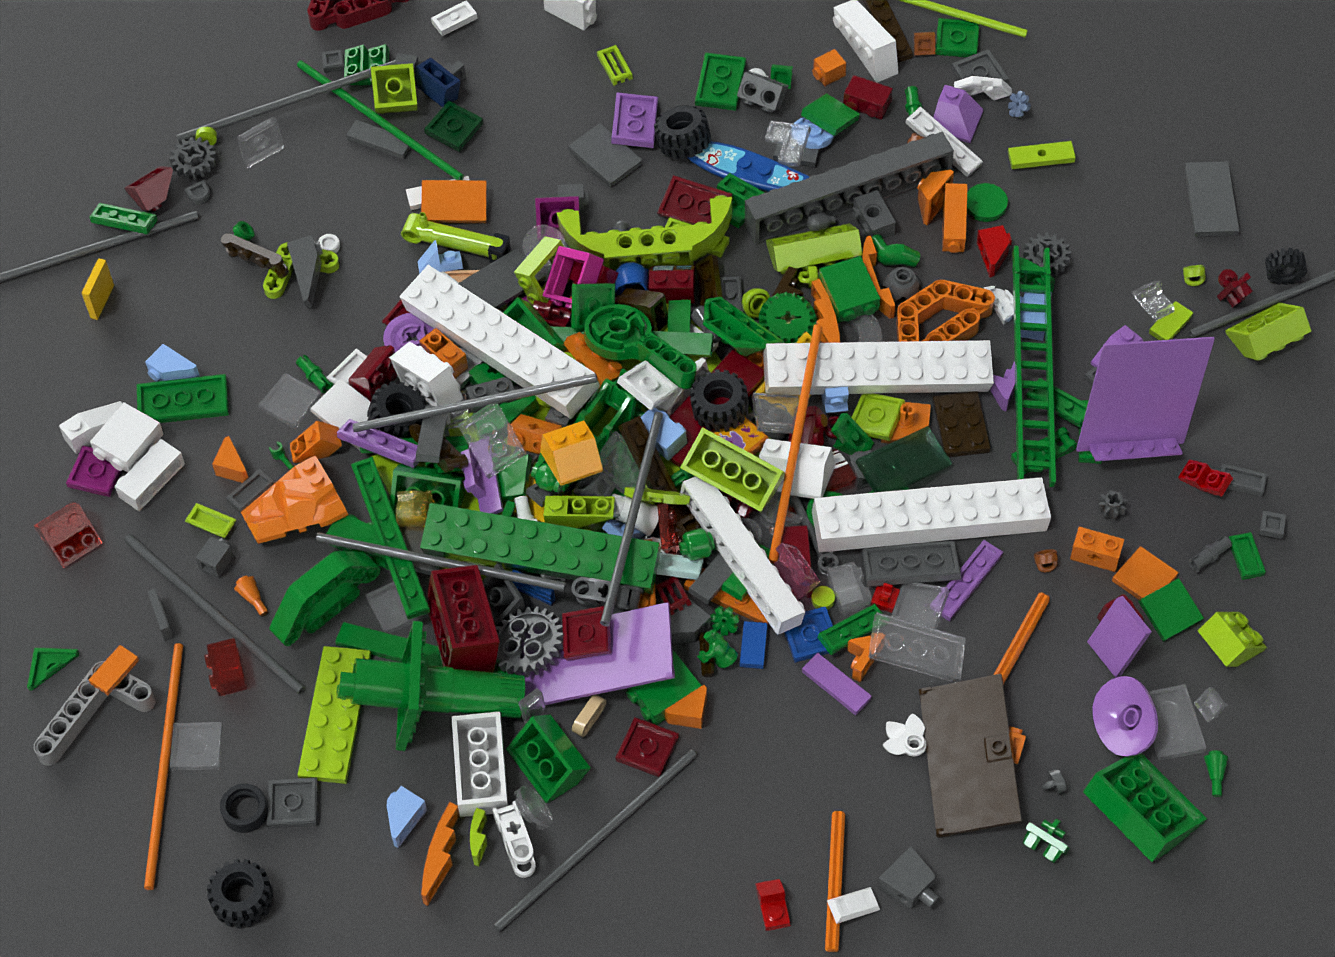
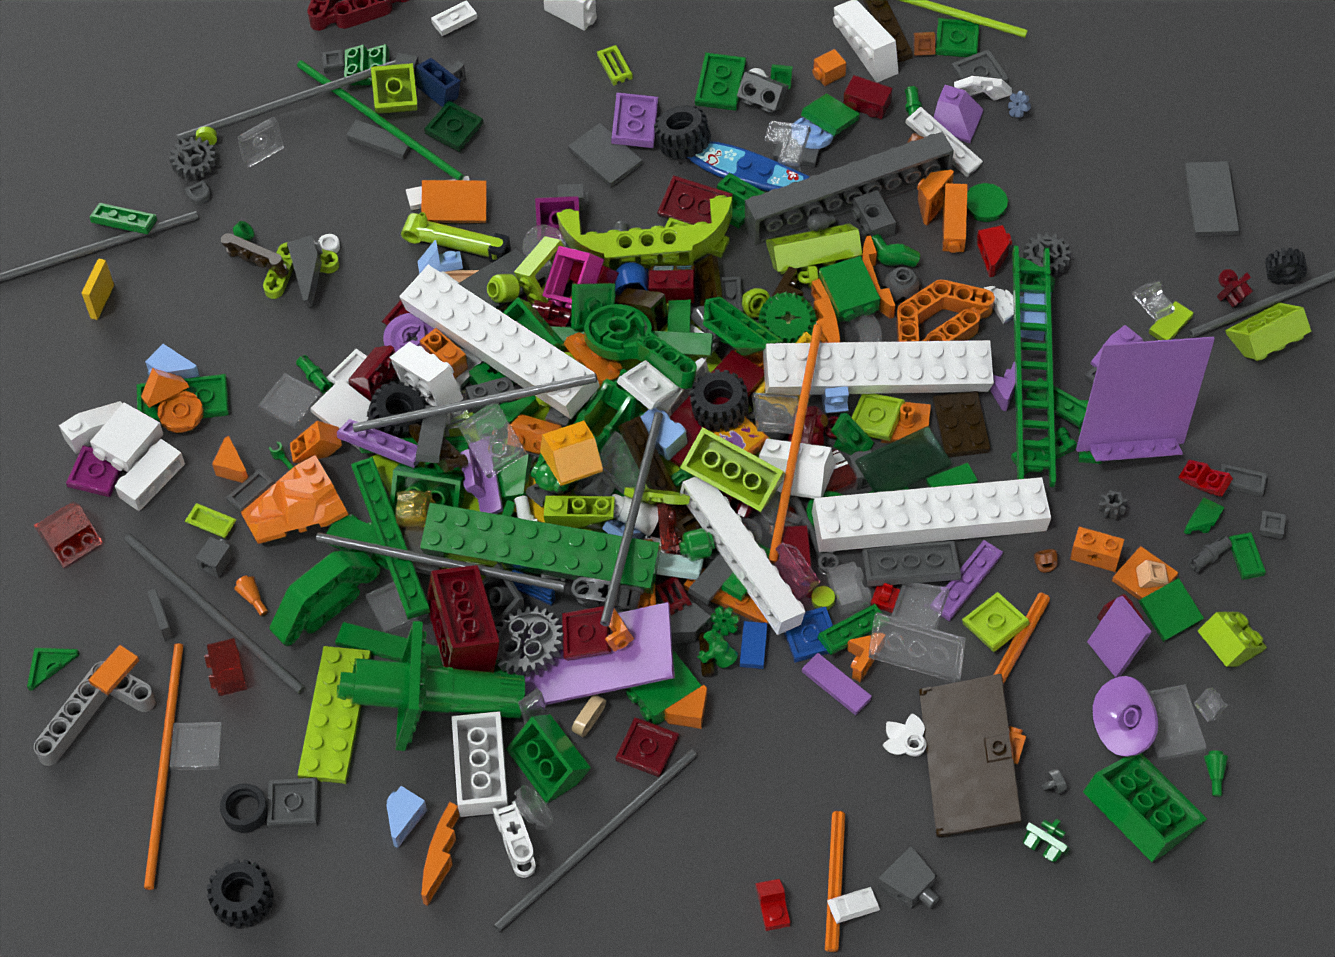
dark red slope [124,166,173,212] -> none
lime slope [470,808,487,866] -> none
lime tile [1008,141,1076,169] -> none
lime tile [1183,265,1206,286] -> none
none -> orange slope [141,368,189,408]
none -> orange tile [158,391,203,433]
none -> lime head [487,274,520,303]
none -> orange bracket [605,608,634,652]
none -> green tile [926,463,978,488]
none -> lime tile [962,592,1029,652]
none -> light nougat slope [1136,560,1169,588]
none -> green slope [1183,498,1225,534]

